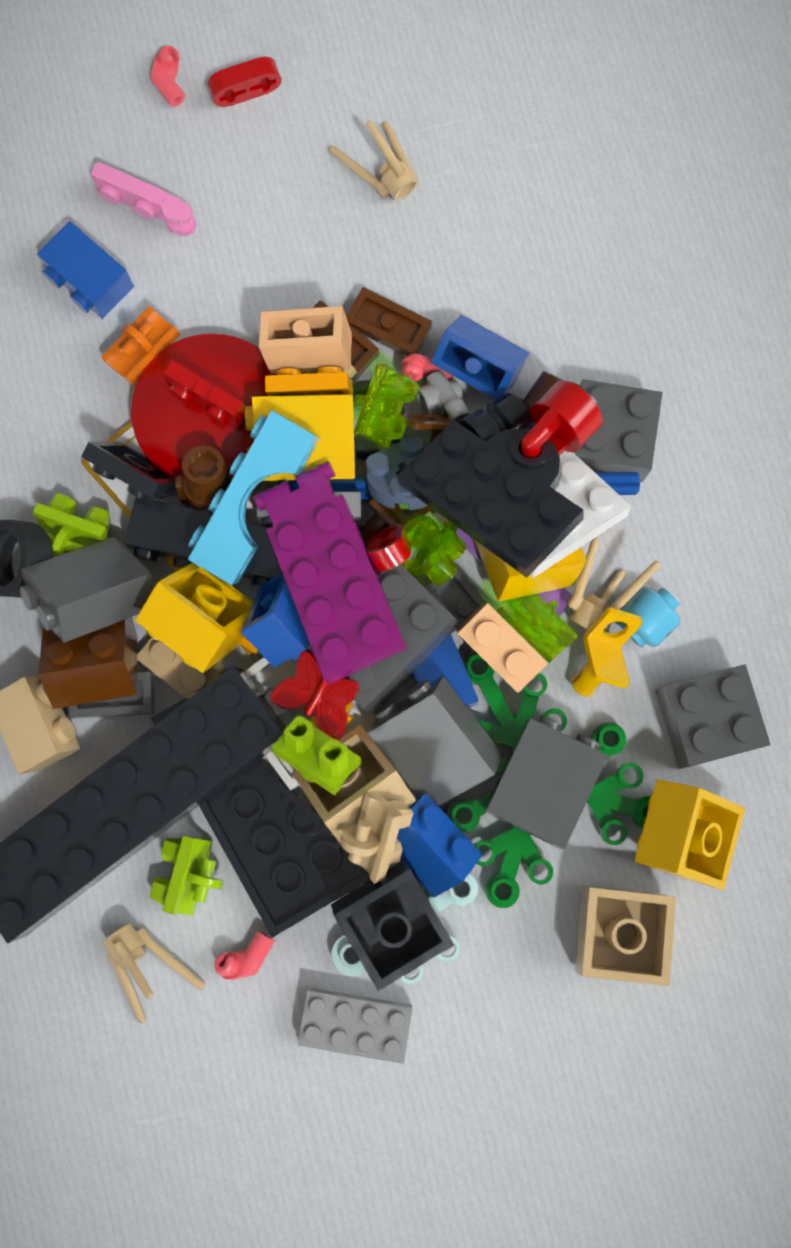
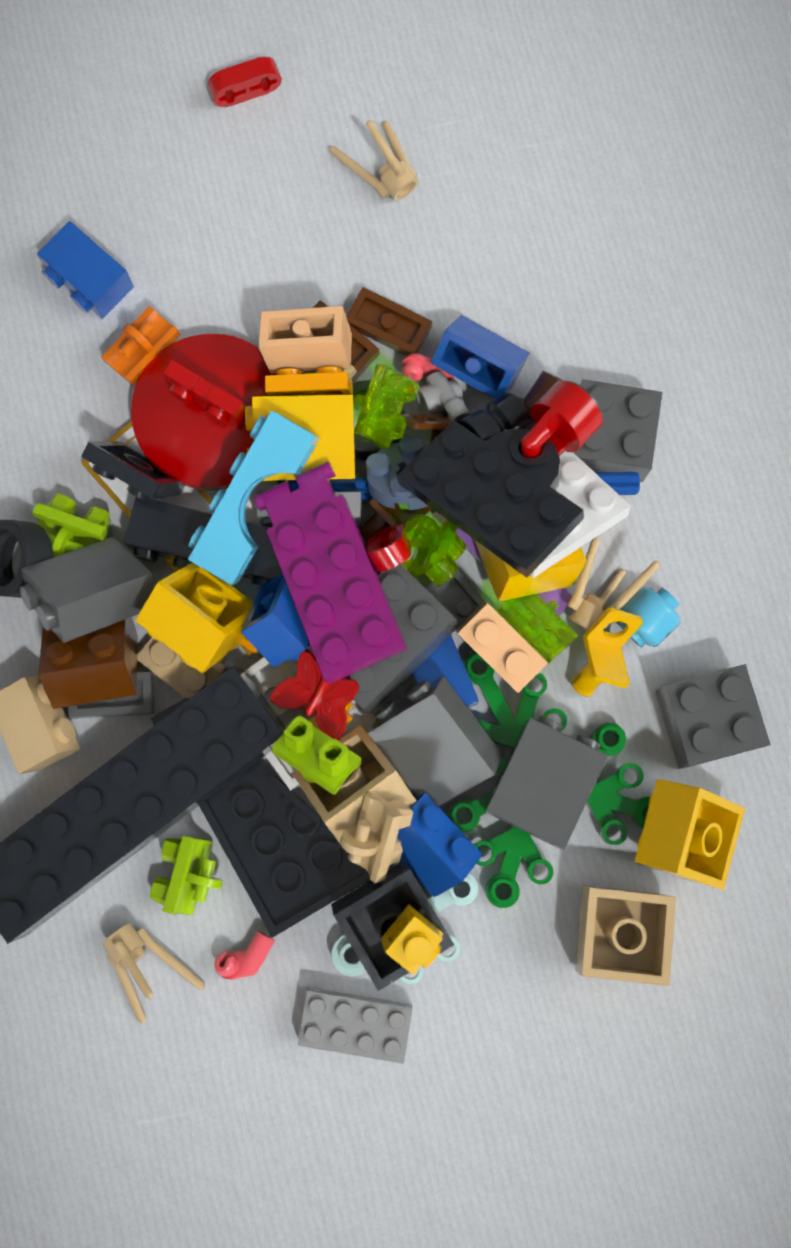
bright pink hinge [90,162,197,237] -> none
coral arm [151,46,185,107] -> none
reddish brown piece [175,445,234,510] -> none
none -> yellow brick [381,905,443,975]

